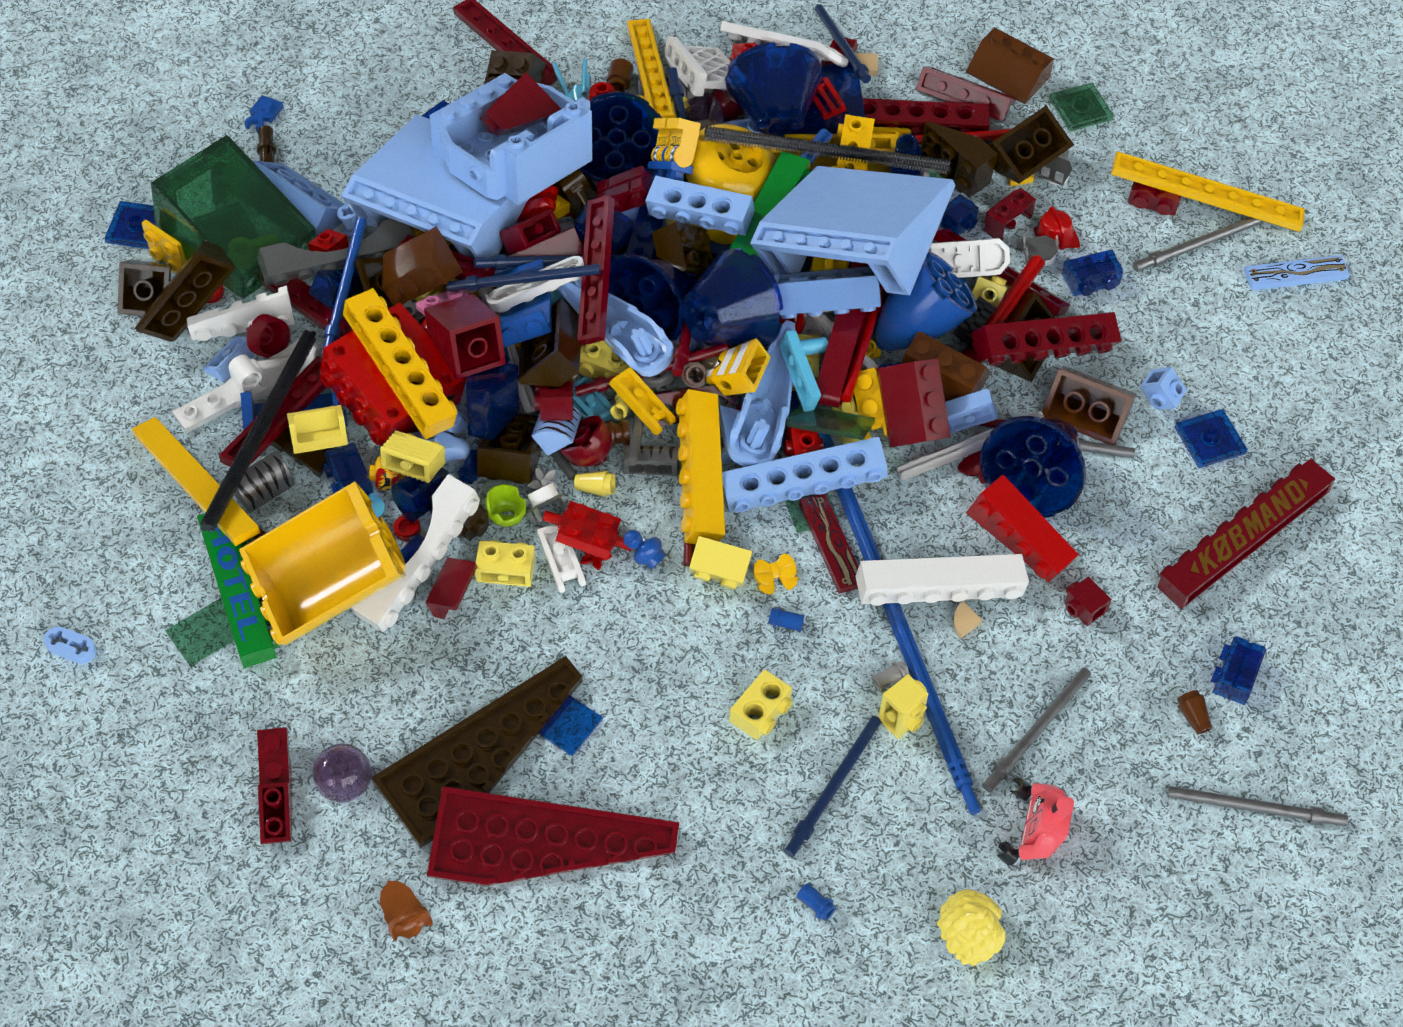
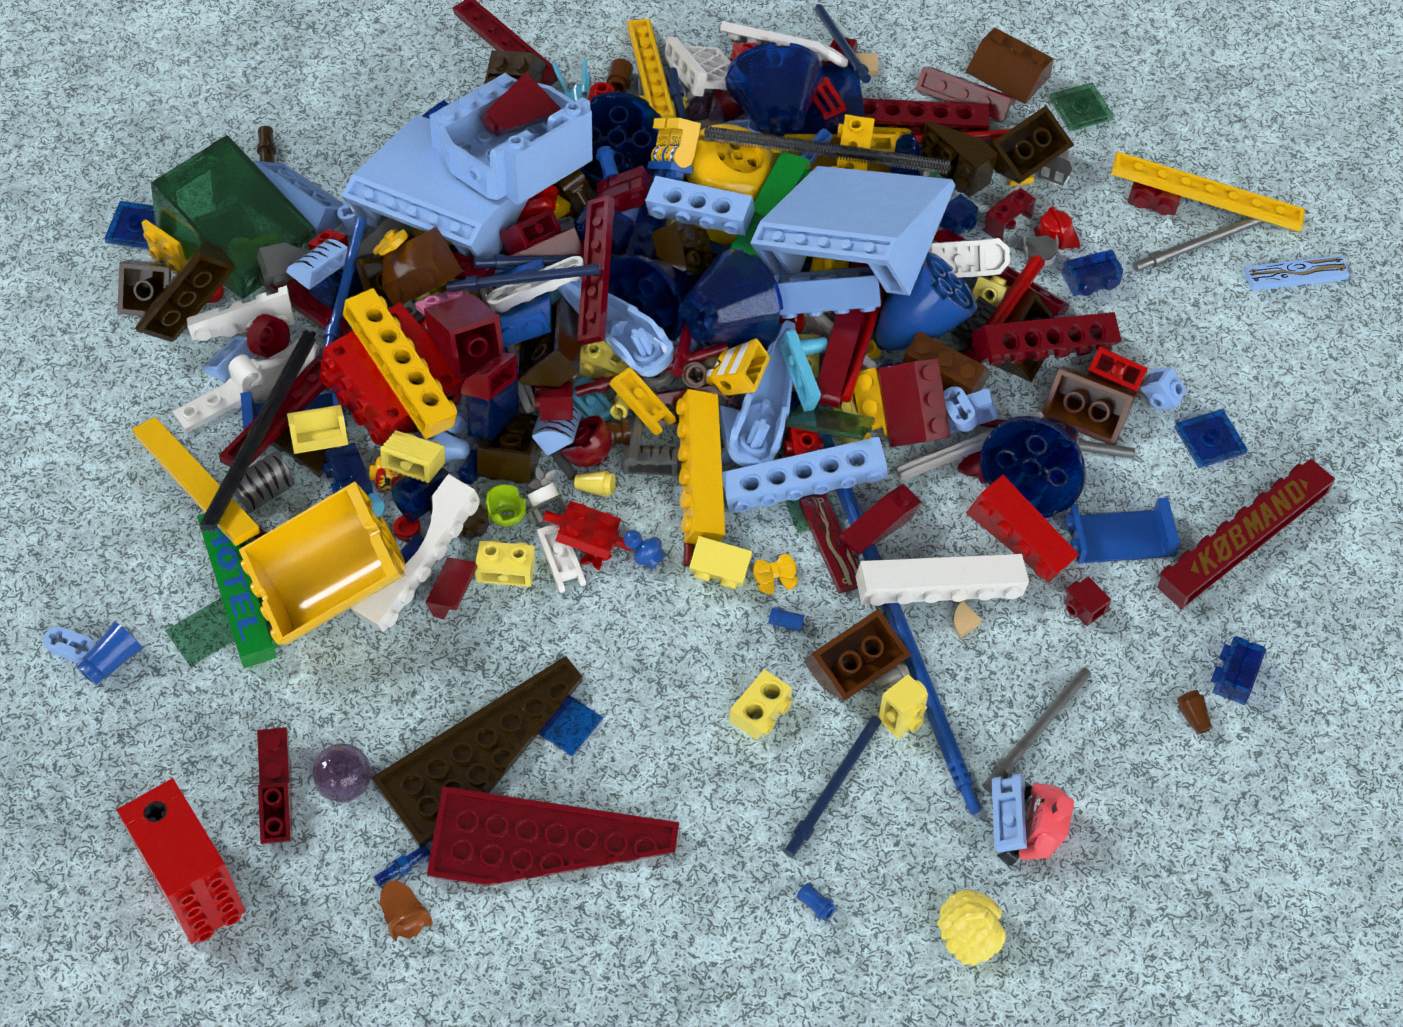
blue plate [245,95,284,133] -> none
flat silver bar [1167,786,1348,827] -> none
none -> blue plant [77,621,143,686]
none -> red gear [116,778,246,944]
none -> light blue brick [286,239,348,290]
none -> yellow piece [373,228,408,256]
none -> clear blue bar [373,844,431,887]
none -> dark red brick [461,353,517,401]
none -> blue pin [595,146,619,180]
none -> reddish brown slope [804,609,911,702]
none -> dark red slope [839,483,922,556]
none -> light blue beam [944,387,978,432]
none -> light blue plate [992,773,1027,853]
none -> blue panel [1065,497,1180,564]
none -> red brick [1088,346,1148,394]

